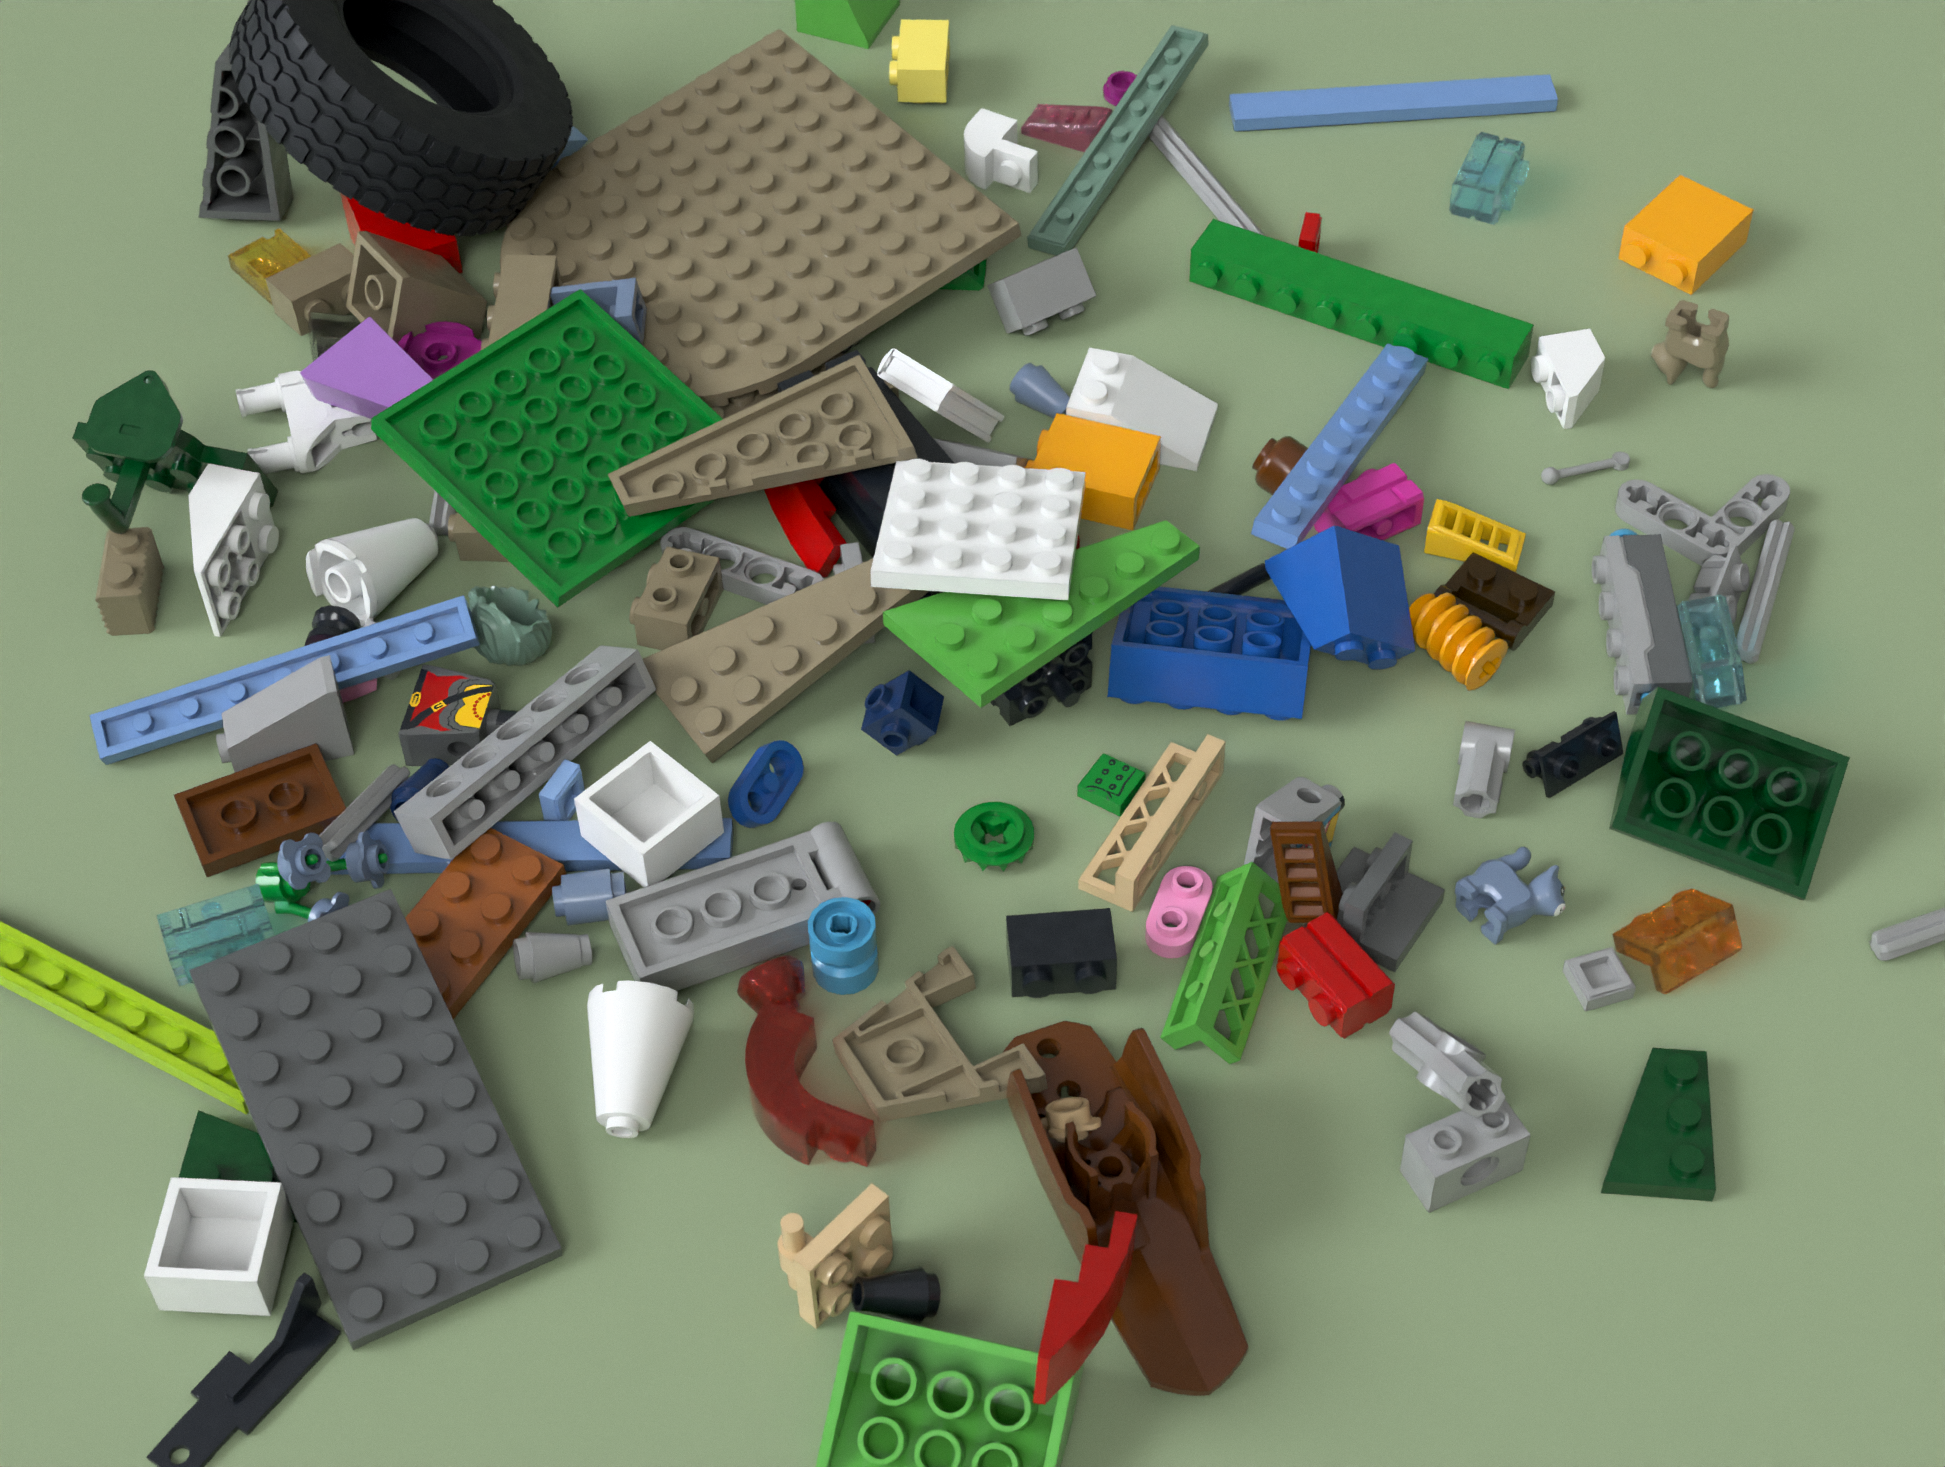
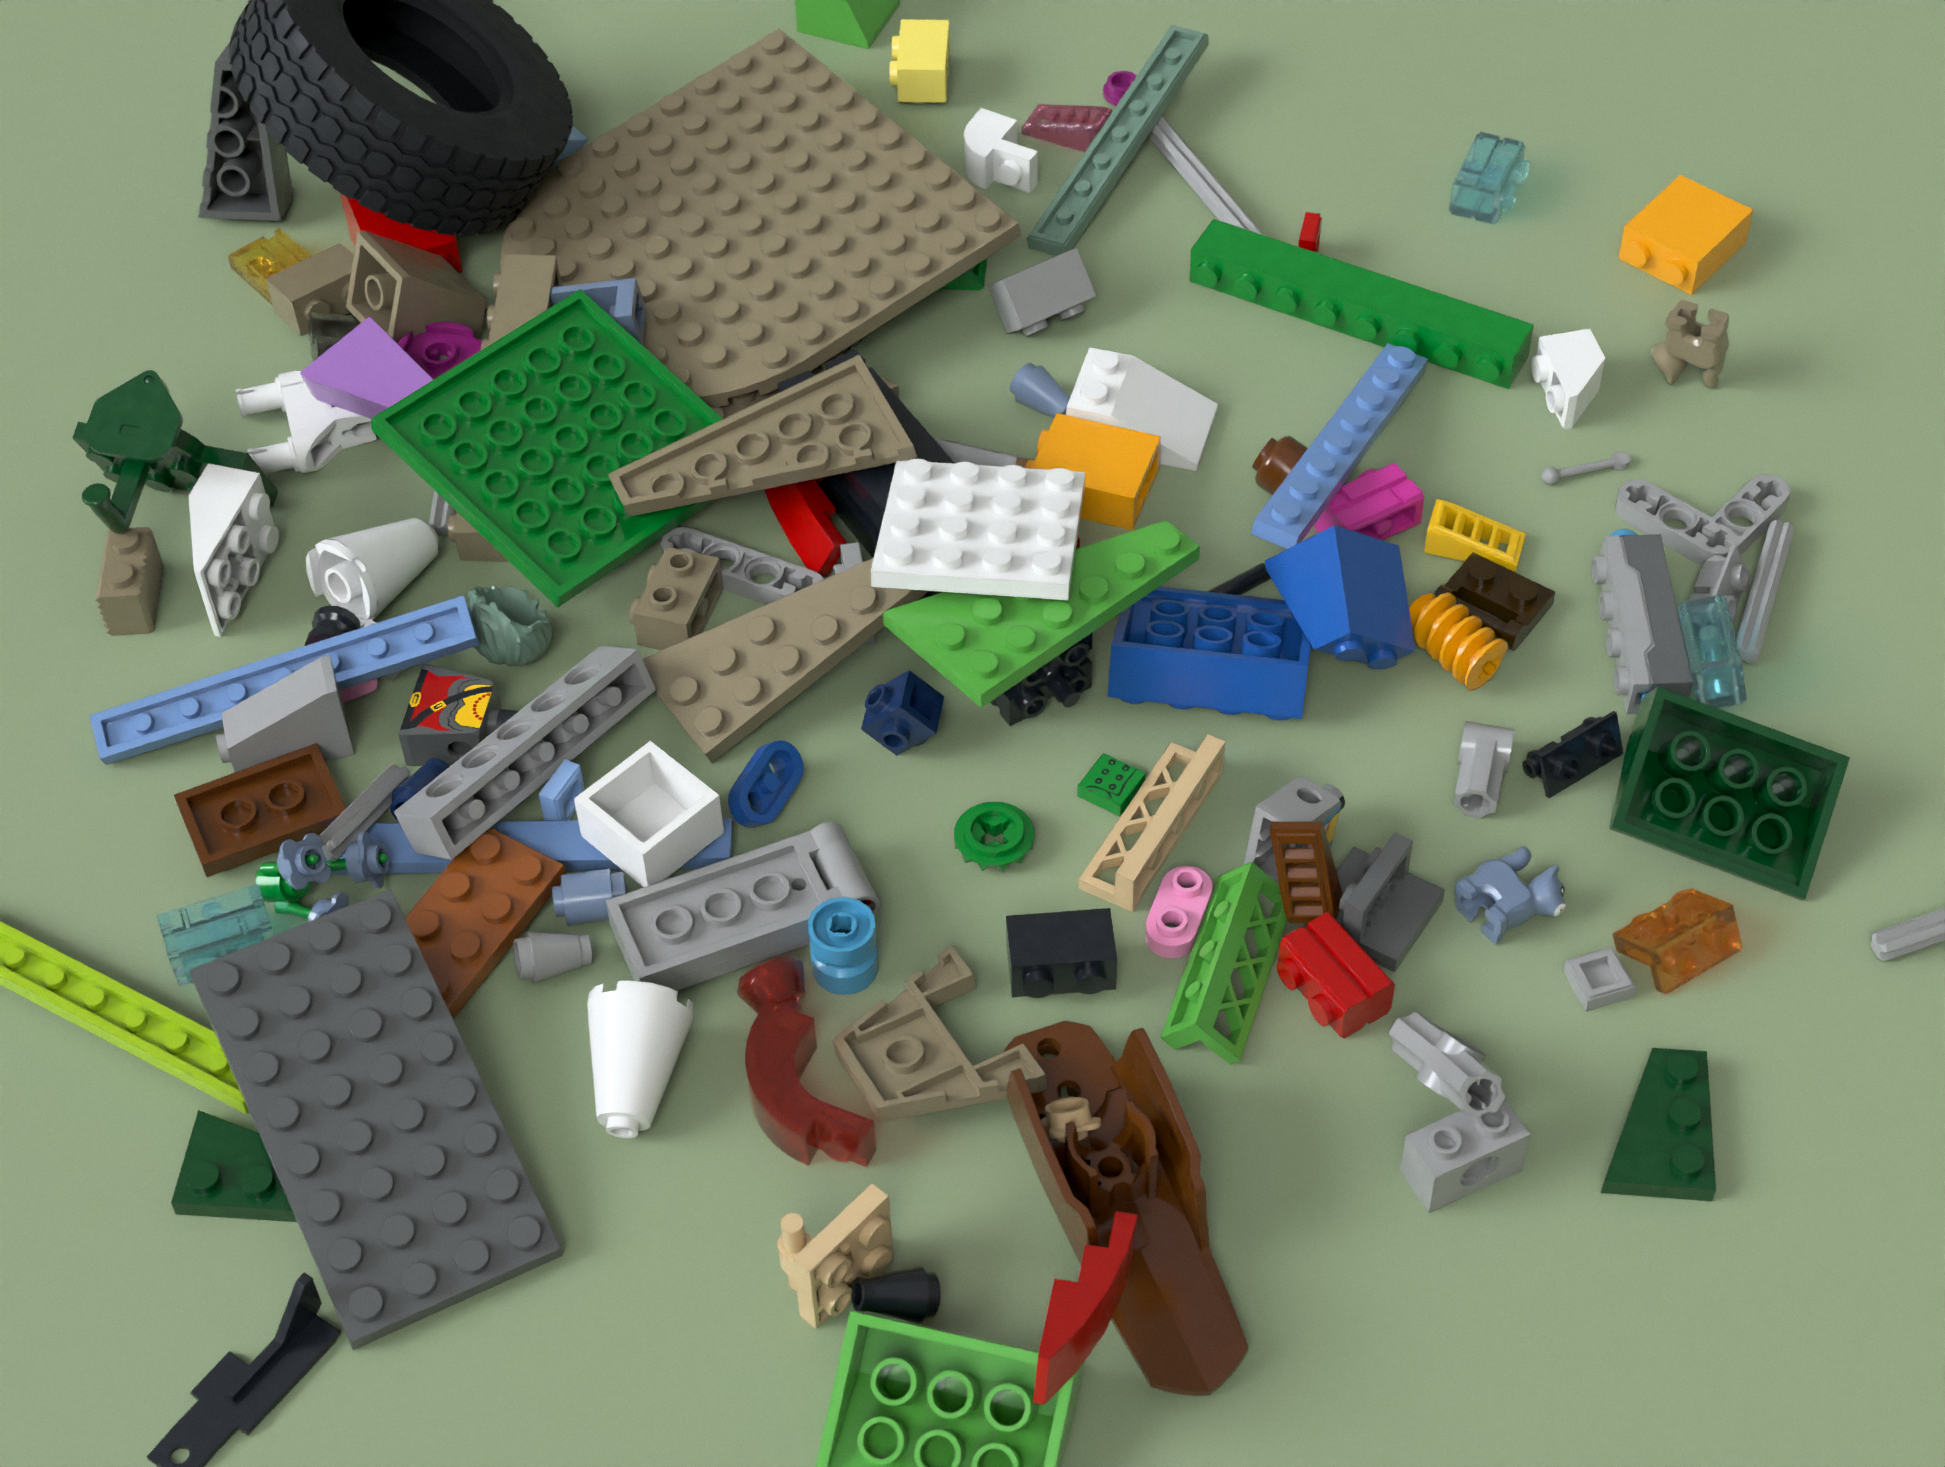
white piece [144,1177,294,1316] -> none
white piece [877,348,1005,443] -> none
medium blue tile [1229,74,1558,131] -> none

